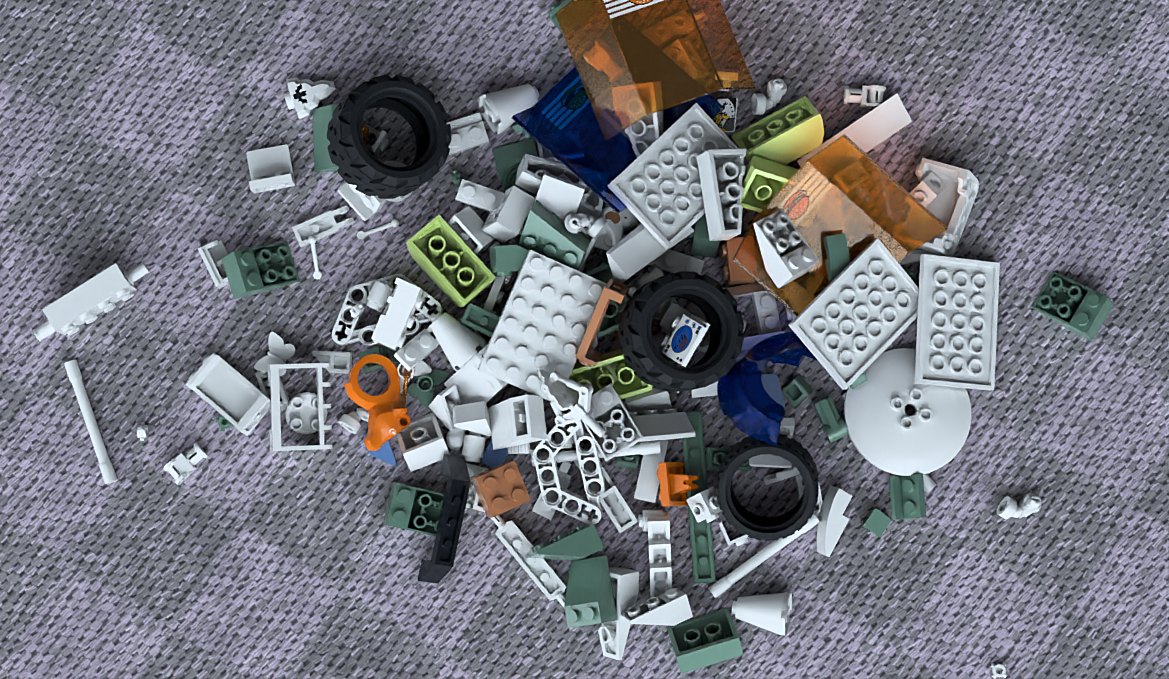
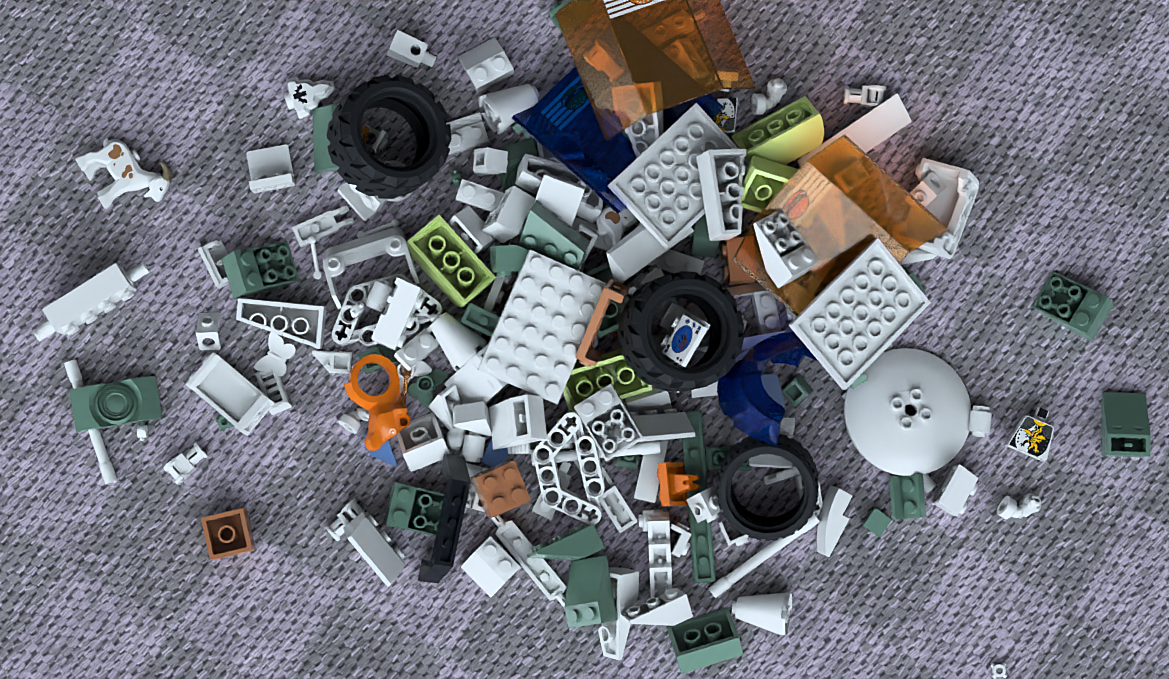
white hinge [267,363,333,451] -> none
white dish [285,392,328,434] -> none
white bar [538,369,606,438] -> none
white arm [565,213,608,239] -> none
sand green piece [814,397,849,443] -> none
sand green slope [823,233,850,282] -> none
white plate [915,254,1000,391] -> none
none -> sand green slope [69,376,162,433]
none -> white animal [75,138,172,209]
none -> white bracket [196,312,221,350]
none -> nougat brick [201,508,256,560]
none -> white wedge [236,298,327,349]
none -> white windscreen [323,227,420,309]
none -> white connector [325,498,369,541]
none -> white slope [343,512,405,587]
none -> white torso [387,30,437,68]
none -> white slope [458,37,515,94]
none -> white slope [461,536,521,597]
none -> white slope [473,147,508,176]
none -> white bracket [670,522,691,557]
none -> white slope [932,464,979,516]
none -> white brick [968,406,992,437]
none -> torso [1005,407,1054,462]
none -> sand green slope [1101,392,1151,458]

